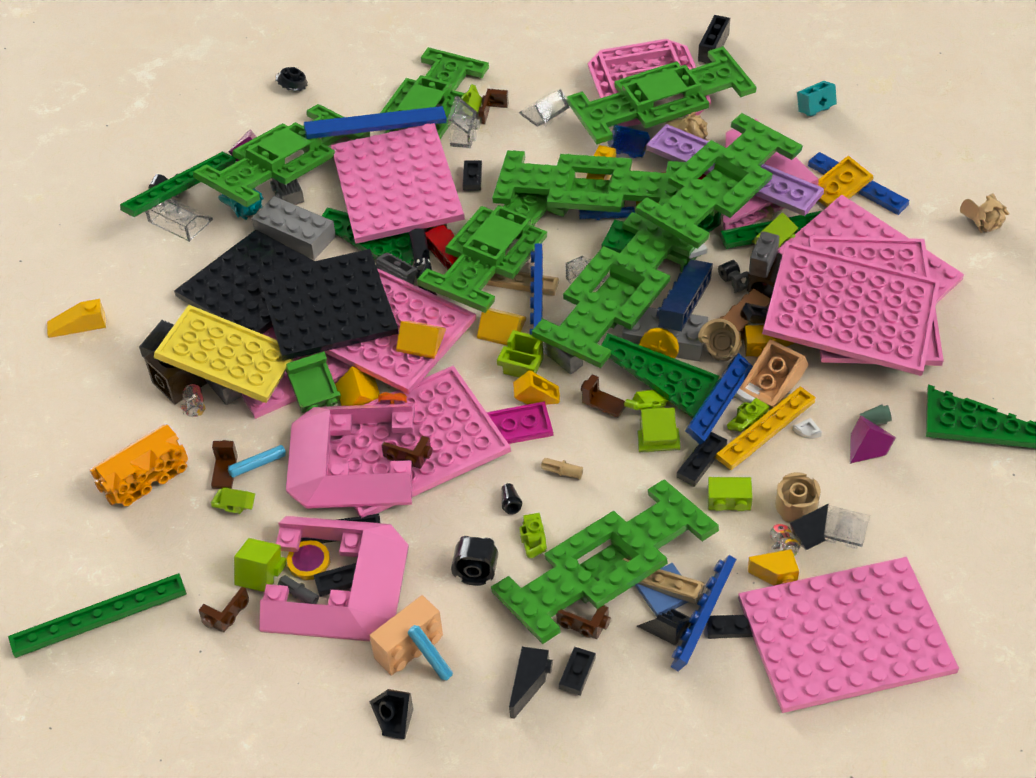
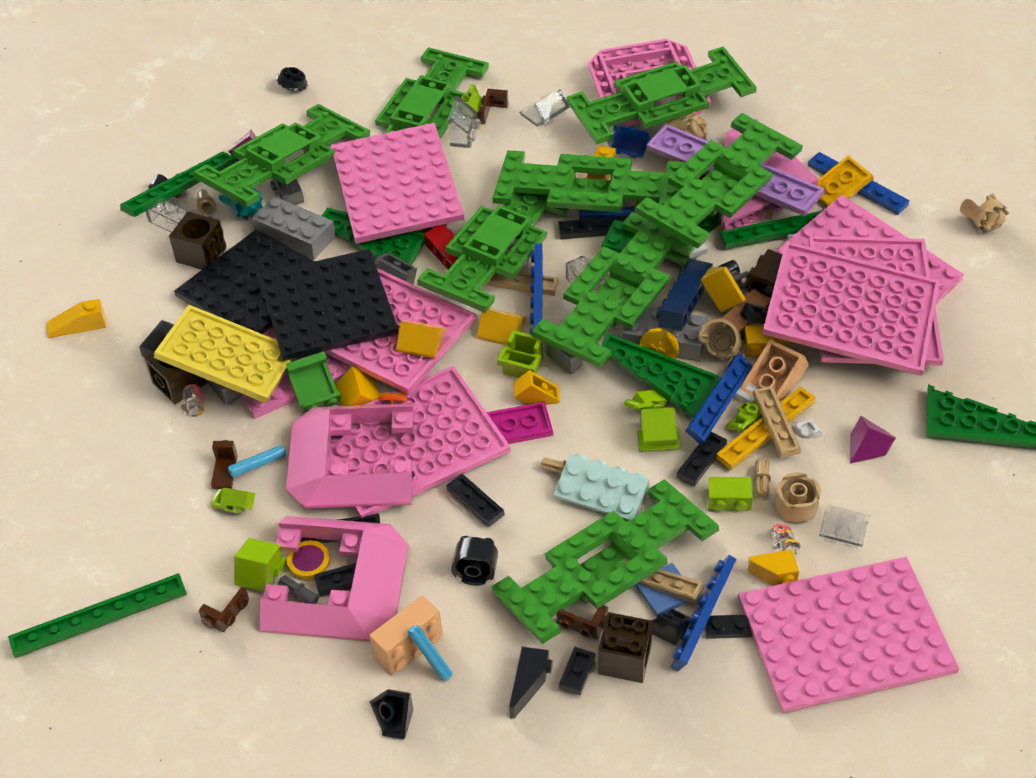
light orange brick [90,424,188,506] -> none
blue tile [304,106,447,139] -> none
reddish brown bracket [381,436,433,469] -> none
black piece [409,228,437,296] -> none
black plate [463,160,482,191] -> none
black cone [501,483,522,514] -> none
lime piece [519,513,547,559] -> none
reddish brown bracket [581,374,625,418] -> none
black brick [698,15,730,64] -> none
flat silver brick [749,231,780,278] -> none
lime brick [752,212,798,248] -> none
black slope [790,503,829,550] -> none
teal brick [797,81,837,116] -> none
sand green cone [860,404,892,425] -> none
none -> dark brown brick [169,211,226,270]
none -> tan cone [197,189,215,213]
none -> black plate [446,474,505,527]
none -> light aqua bracket [554,454,650,521]
none -> black plate [558,216,628,240]
none -> dark brown brick [598,612,653,683]
none -> yellow slope [701,267,746,312]
none -> tan tile [753,386,801,458]
none -> tan axle [754,458,771,498]

